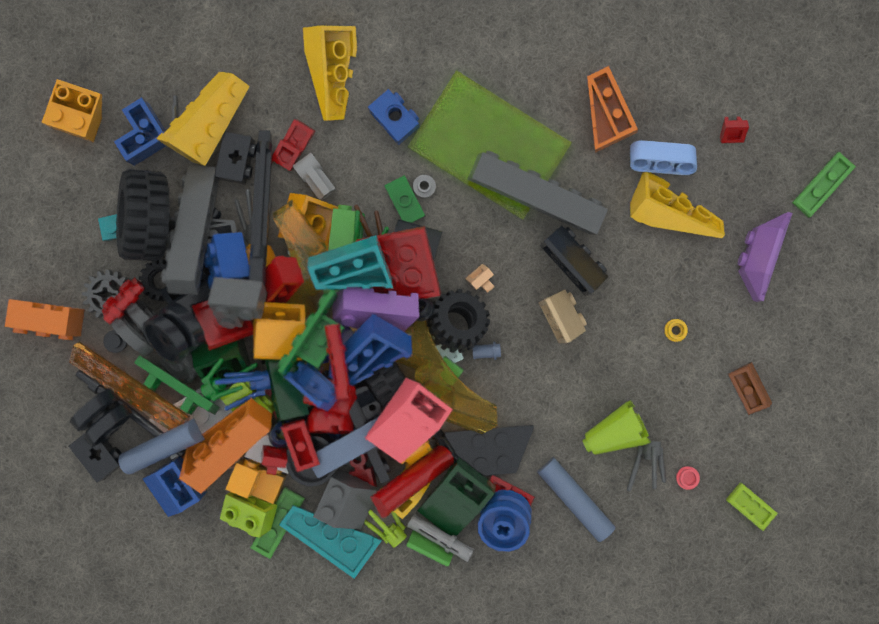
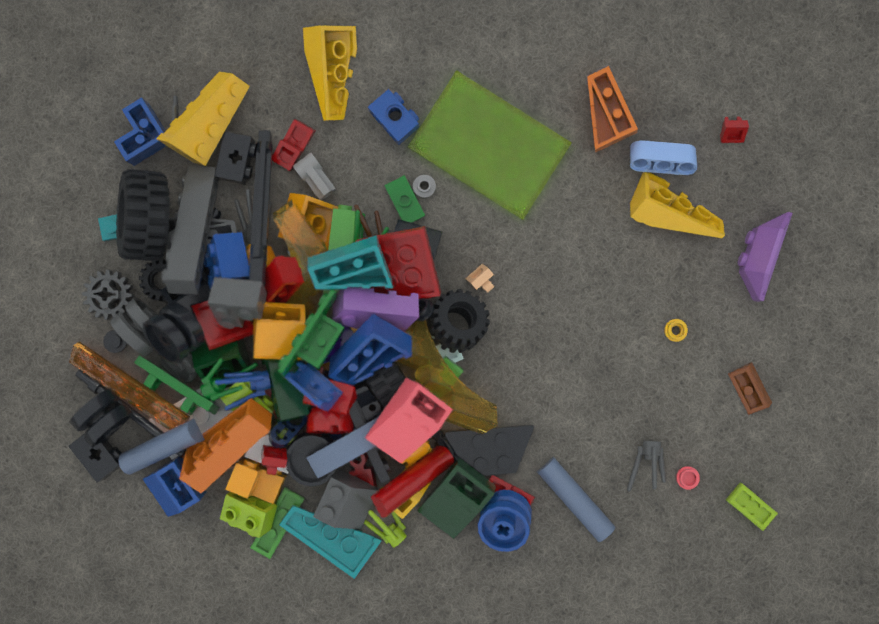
orange wedge [5,299,85,340] -> none
light orange slope [41,79,102,142] -> none
red plate [102,277,145,324] -> none
red slope [281,420,320,472] -> none
red pin [324,324,352,400] -> none
light grey pin [407,514,475,562] -> none
bright green slope [407,530,453,566] -> none
dark grey brick [467,150,608,235] -> none
sand blue pin [473,342,501,360] -> none
tan slope [538,290,587,343] -> none
black slope [539,225,608,296] -> none
lime cone [583,400,651,455] -> none
bright green tile [792,152,856,218] -> none

